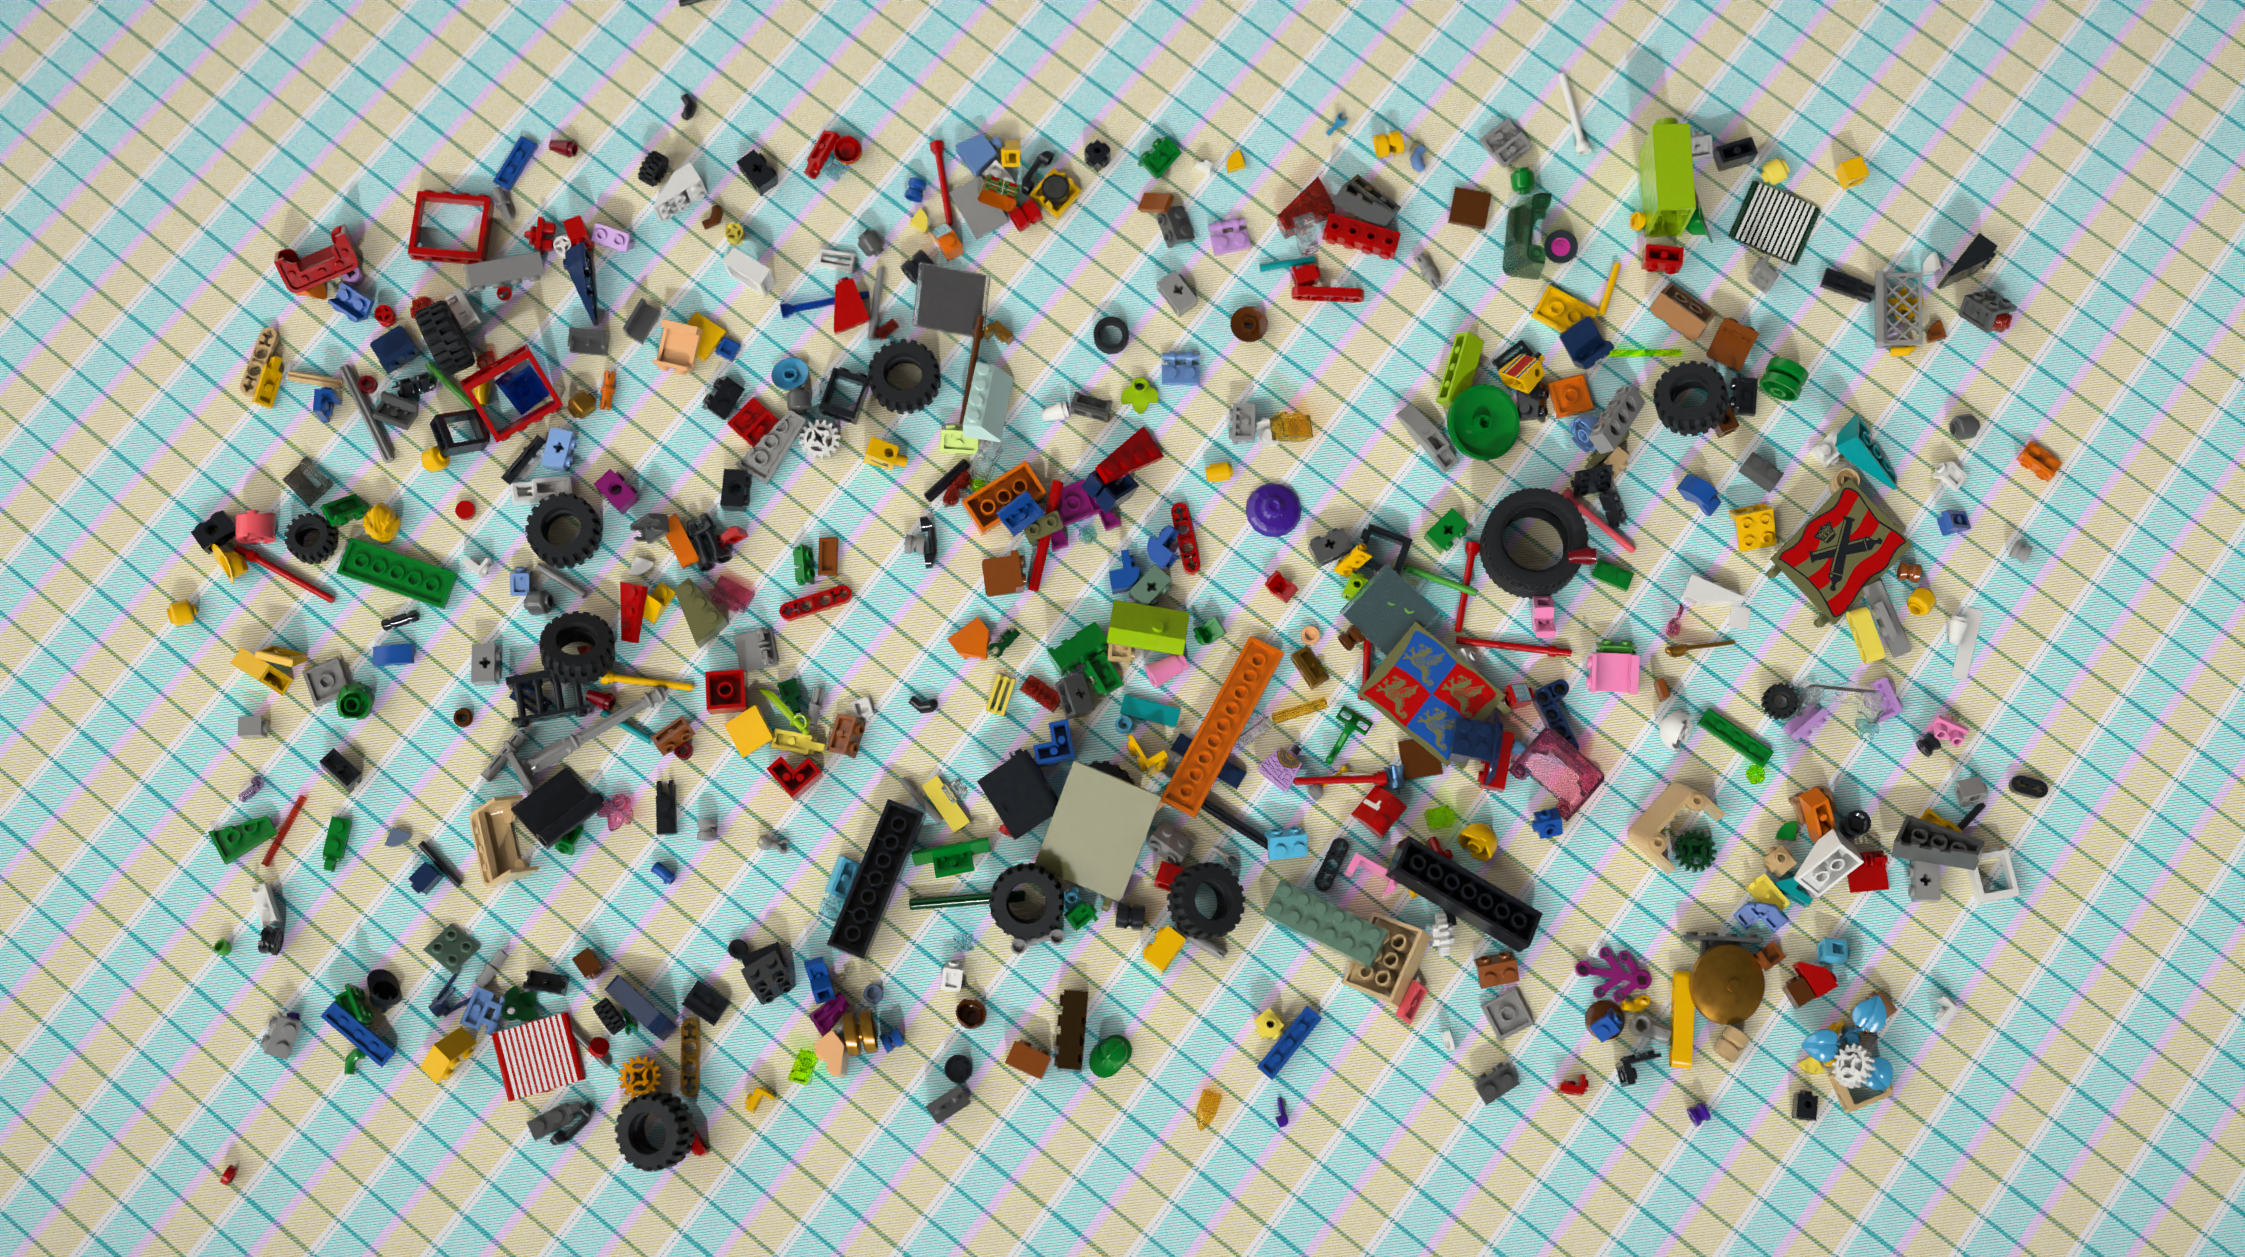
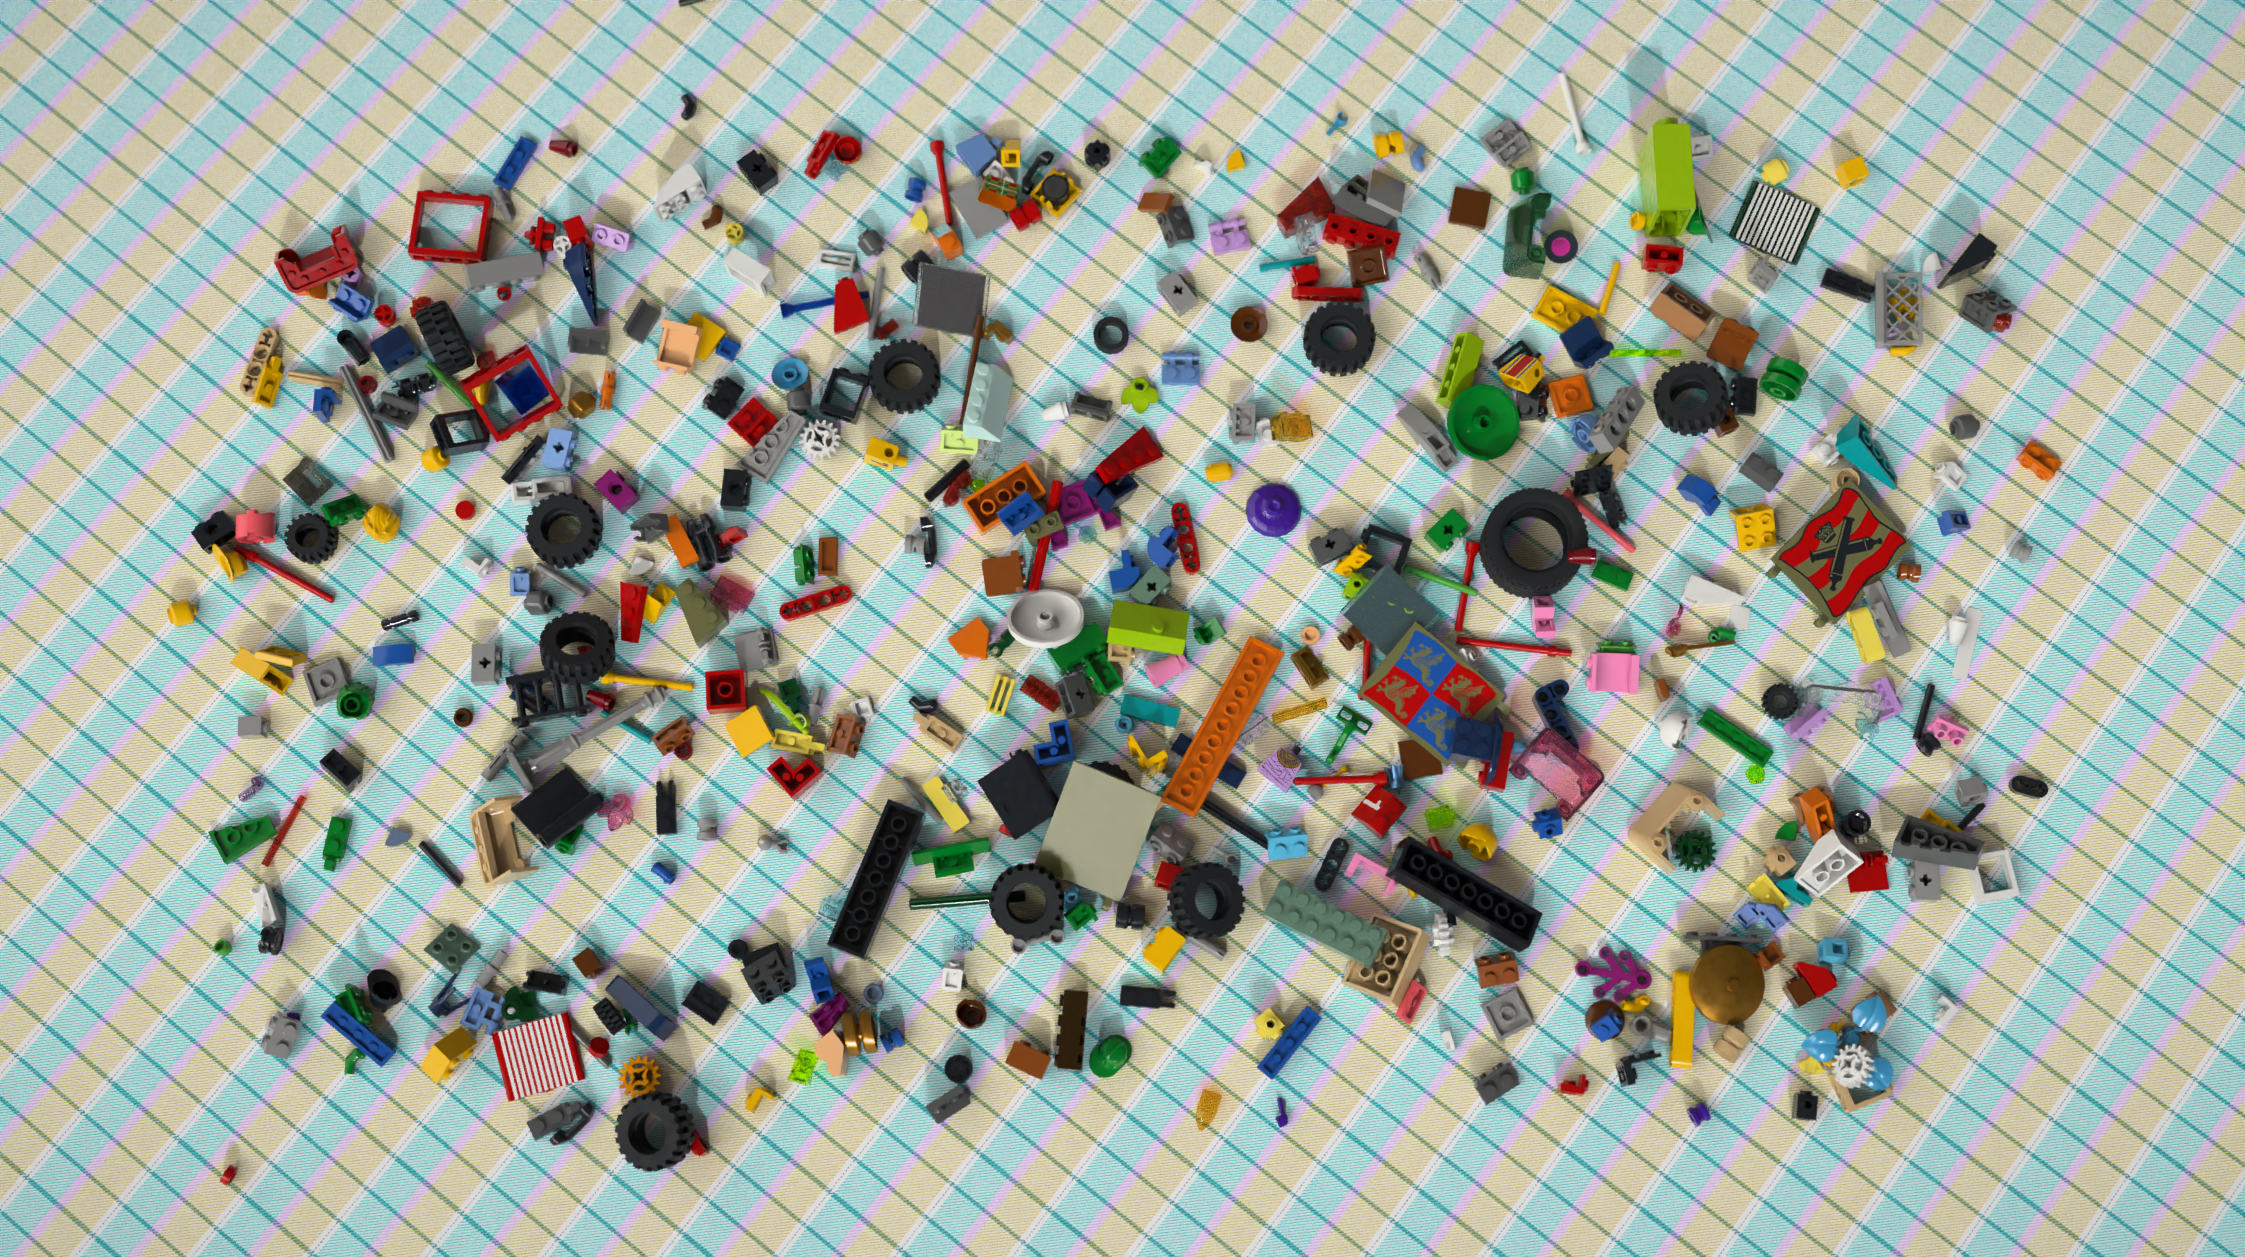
green plate [336,538,458,610] -> none
dark blue brick [408,862,443,895] -> none
white hinge [445,288,482,334] -> none
black tyre [638,150,669,187] -> none
pearl gold beam [680,1018,701,1097] -> none
medium azure slope [825,856,861,900] -> none
red bracket [1265,570,1299,604] -> none
slope [1503,683,1534,711] -> none
black brick [1713,137,1758,172] -> none
yellow head [1907,588,1936,616] -> none
dark orange tile [1926,319,1947,344] -> none
none -> black piece [337,329,371,367]
none -> tan hinge [913,712,964,753]
none -> white dish [1007,589,1084,648]
none -> black hinge [1120,985,1176,1009]
none -> black tyre [1303,301,1376,377]
none -> reddish brown tile [1347,244,1389,288]
none -> light grey tile [1366,169,1406,218]
none -> green arm [1708,626,1736,642]
none -> black bar [1912,684,1935,740]

